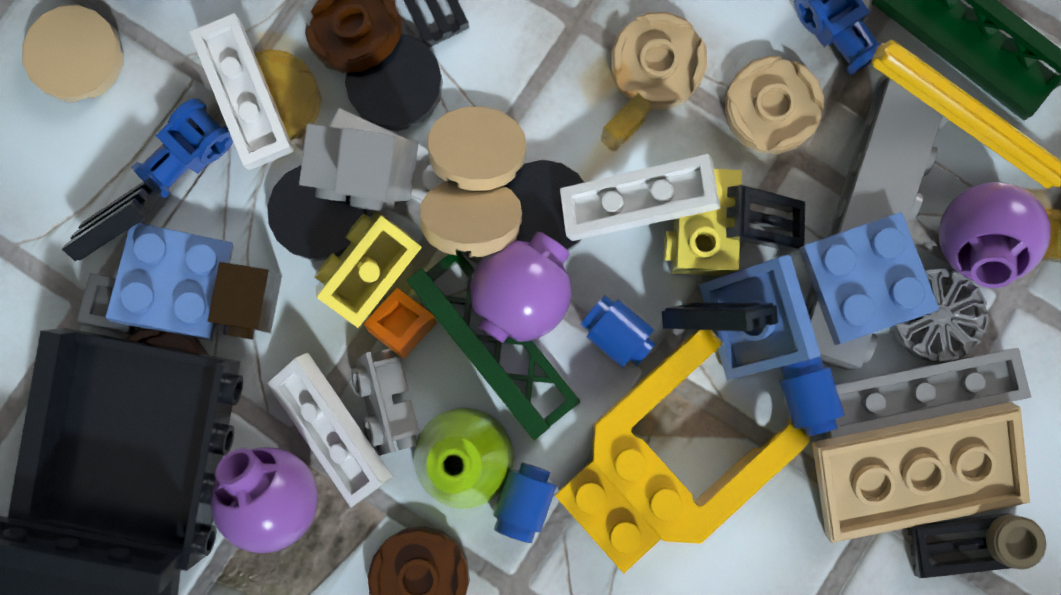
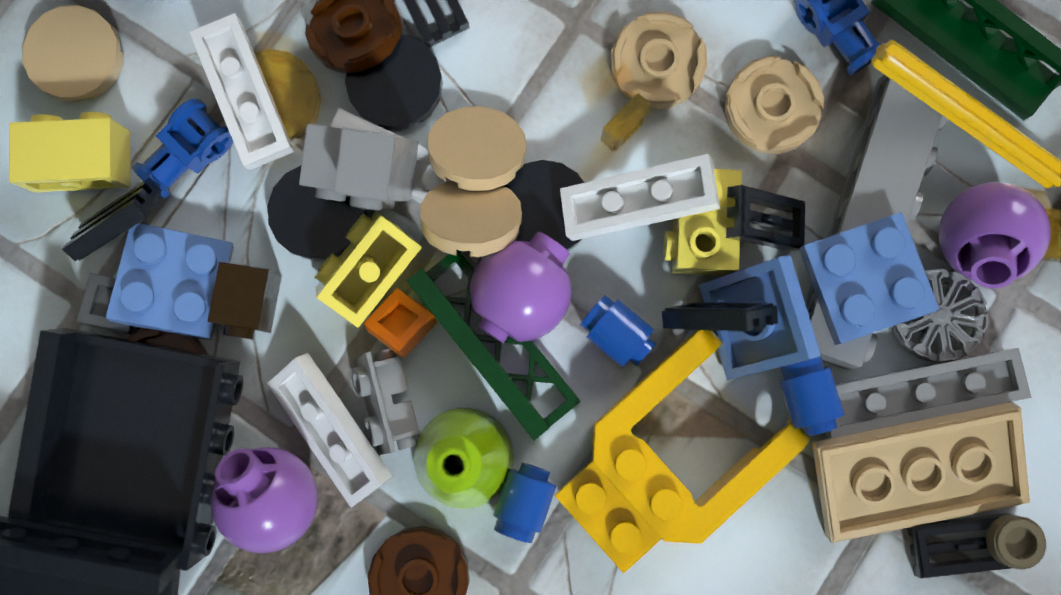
none -> light yellow brick [9,112,131,193]

